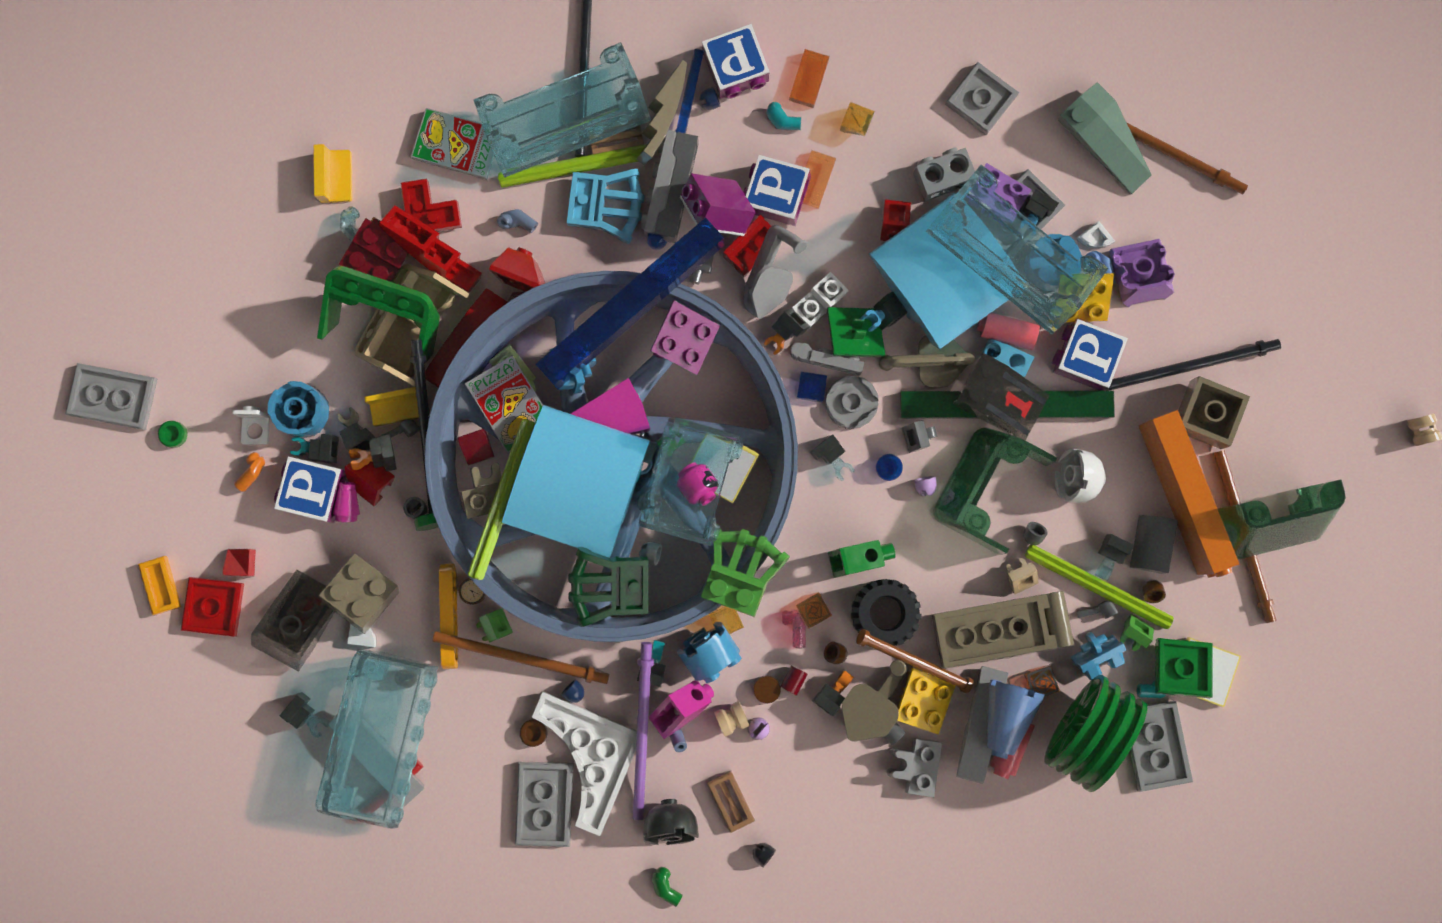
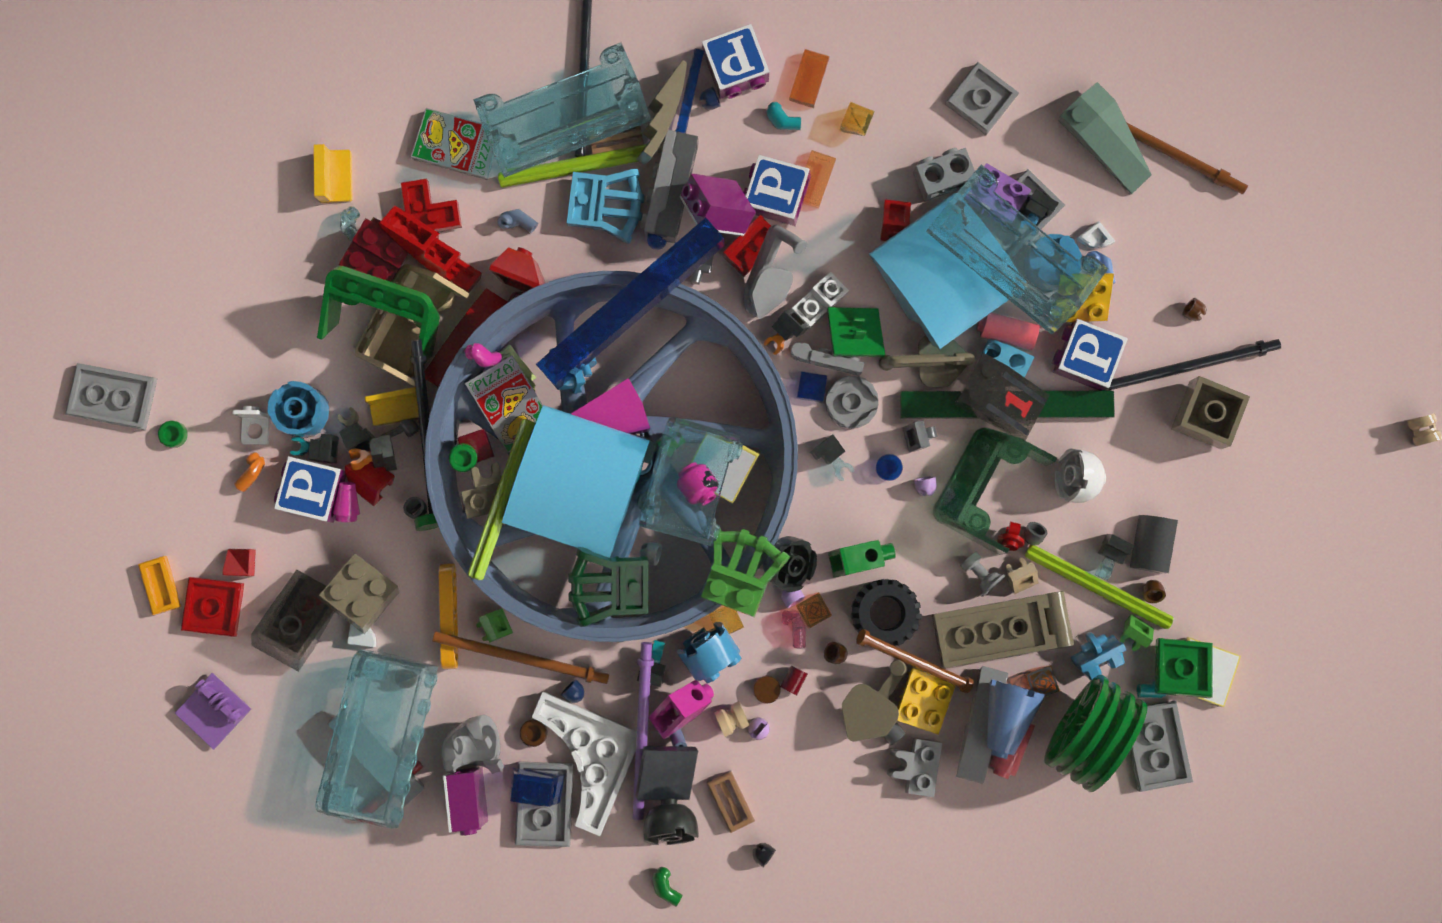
pearl dark grey piece [280,692,329,738] -> none
tile [459,578,486,605] -> none
magenta hinge [650,300,720,375] -> none
pearl dark grey piece [812,671,854,716] -> none
pearl dark grey piece [860,291,908,332] -> none
dark grey hand [1077,601,1118,619] -> none
medium lavender slope [1109,239,1175,307] -> none
orange brick [1138,410,1239,578] -> none
dark orange bar [1214,450,1277,623] -> none
clear green windscreen [1218,479,1346,559] -> none
none -> medium lavender hinge [175,673,251,750]
none -> light grey piece [441,715,504,774]
none -> magenta piece [443,767,488,836]
none -> green tile [449,443,477,472]
none -> dark pink arm [465,343,502,367]
none -> clear blue torso [509,768,564,807]
none -> black tile [635,746,698,800]
none -> pearl dark grey cylinder [763,536,817,592]
none -> lavender hinge [781,590,805,609]
none -> light grey piece [960,552,1006,597]
none -> red plate [997,521,1025,551]
none -> reddish brown hinge [1182,298,1207,321]

